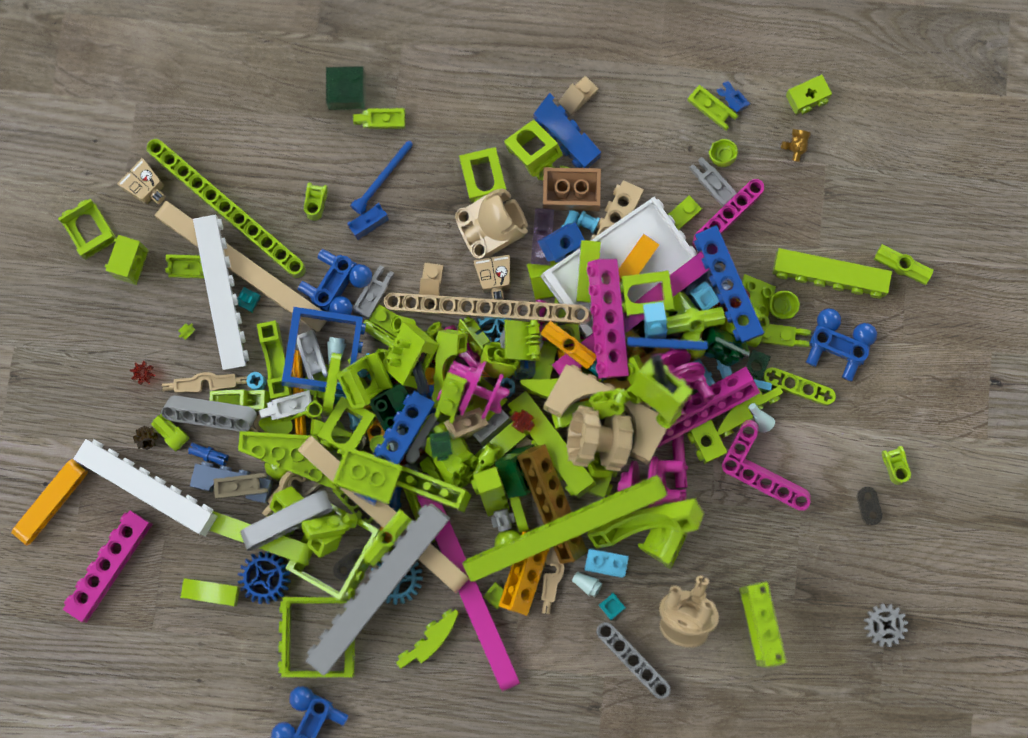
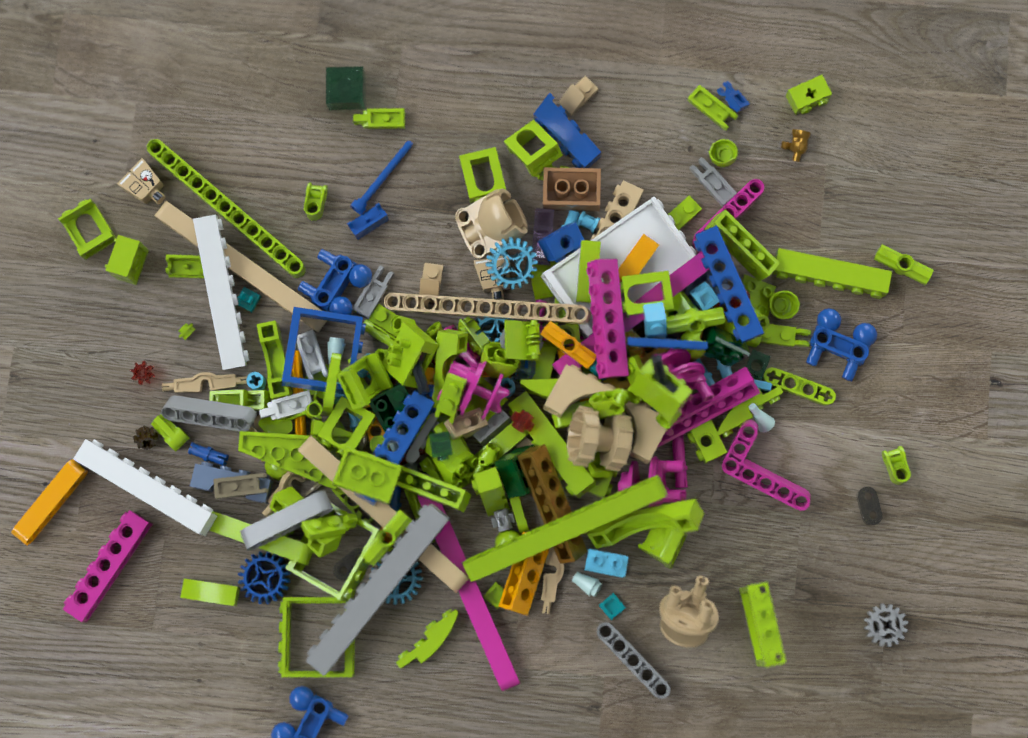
none -> medium azure gear [486,237,538,289]
none -> lime brick [705,209,780,281]

